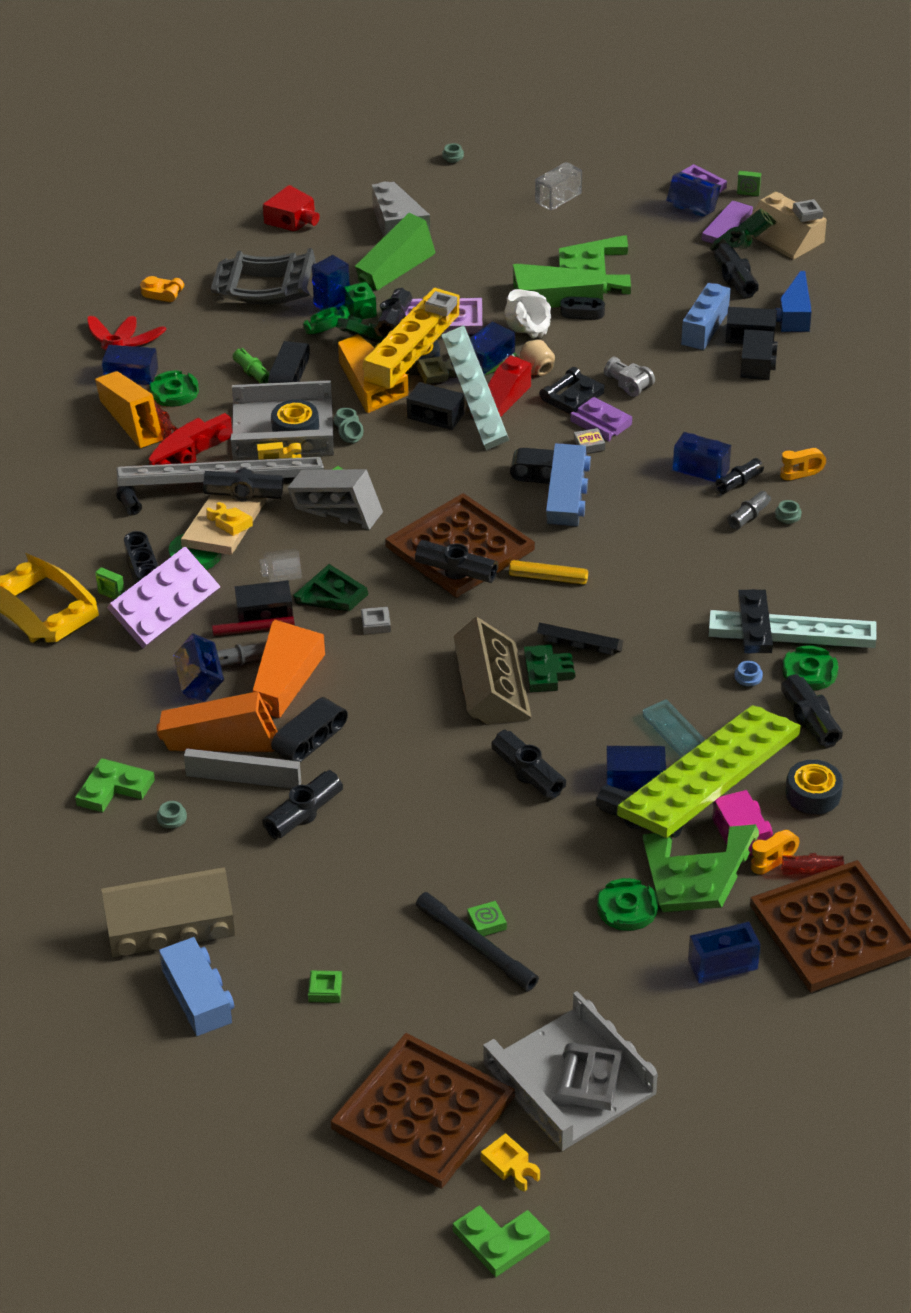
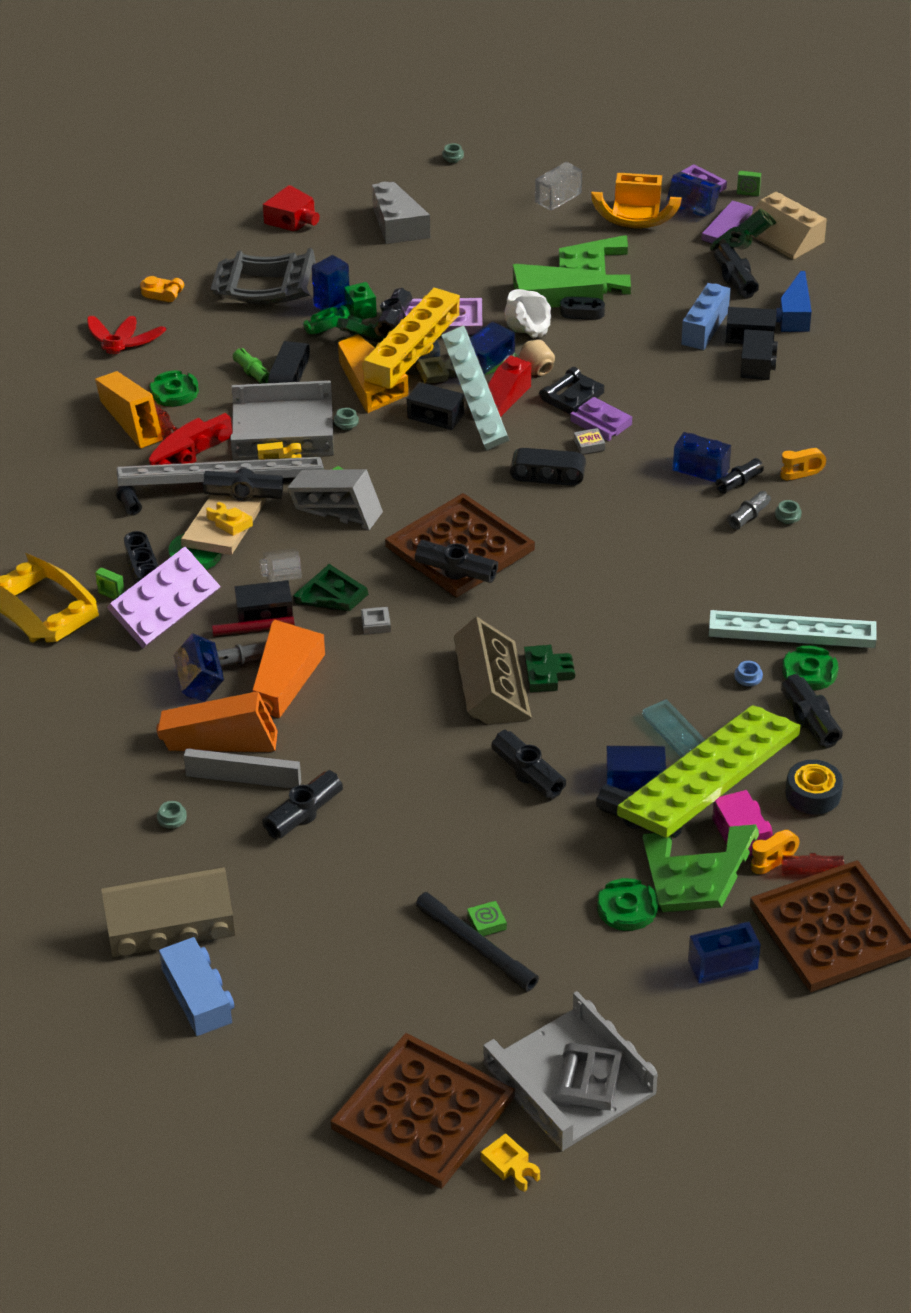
bright green plate [75,758,155,813] -> none
clear blue brick [102,345,158,385] -> none
wheel [271,400,319,432] -> none
black beam [271,697,348,762] -> none
bright green tile [308,970,342,1003] -> none
sand green plate [339,418,364,443] -> none
bright green slope [355,213,436,290] -> none
light grey tile [425,291,457,316] -> none
bright green plate [453,1205,550,1277] -> none
yellow axle [509,560,588,585] -> none
black plate [537,622,624,655] -> none
medium blue brick [546,443,591,526] -> none
light grey connector [604,357,655,397] -> none
black plate [738,589,773,653] -> none
light grey tile [792,199,823,222] -> none
none -> light orange piece [591,173,682,229]

